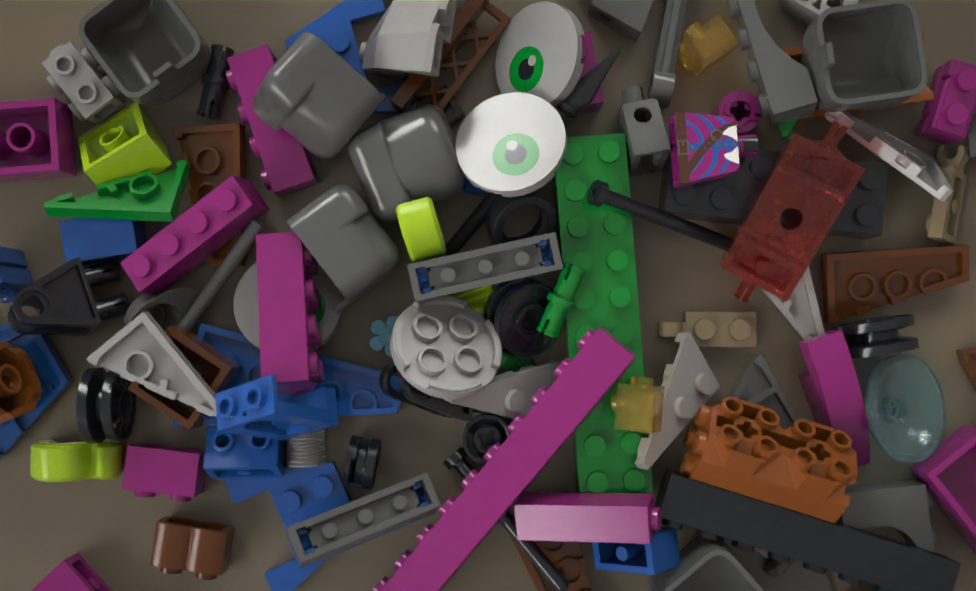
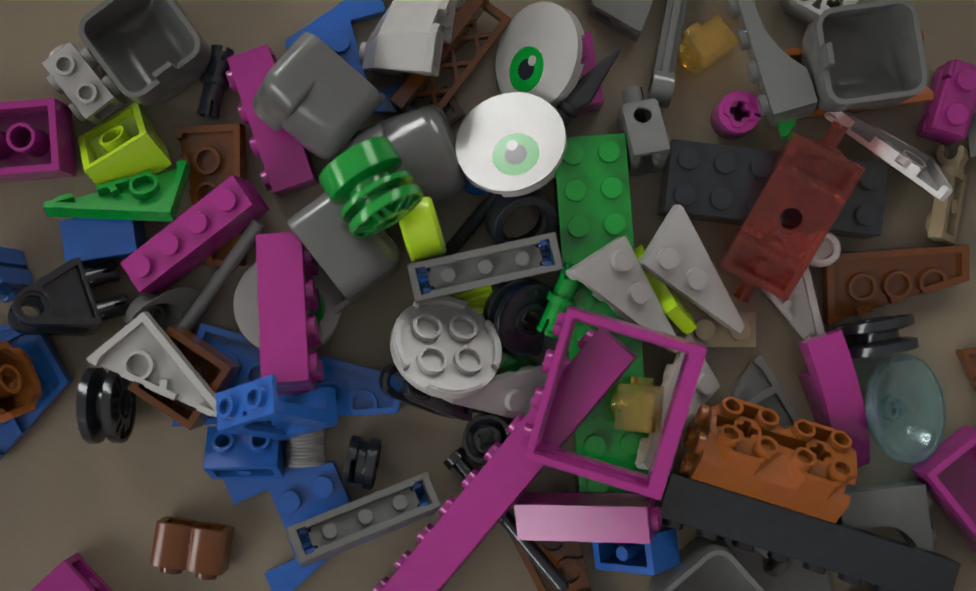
lime animal [30,439,123,482] -> none
magenta brick [122,442,206,502] -> none
medium azure plant [370,316,398,357] -> none
black bar [587,180,738,252] -> none
torso [668,112,759,189] -> none
none -> green wheel [319,136,424,239]
none -> magenta window [520,305,707,501]
none -> light grey wing [565,236,678,353]
none -> lime tile [634,244,697,335]
none -> light grey wing [639,204,745,334]
none -> light grey tile [801,231,841,267]

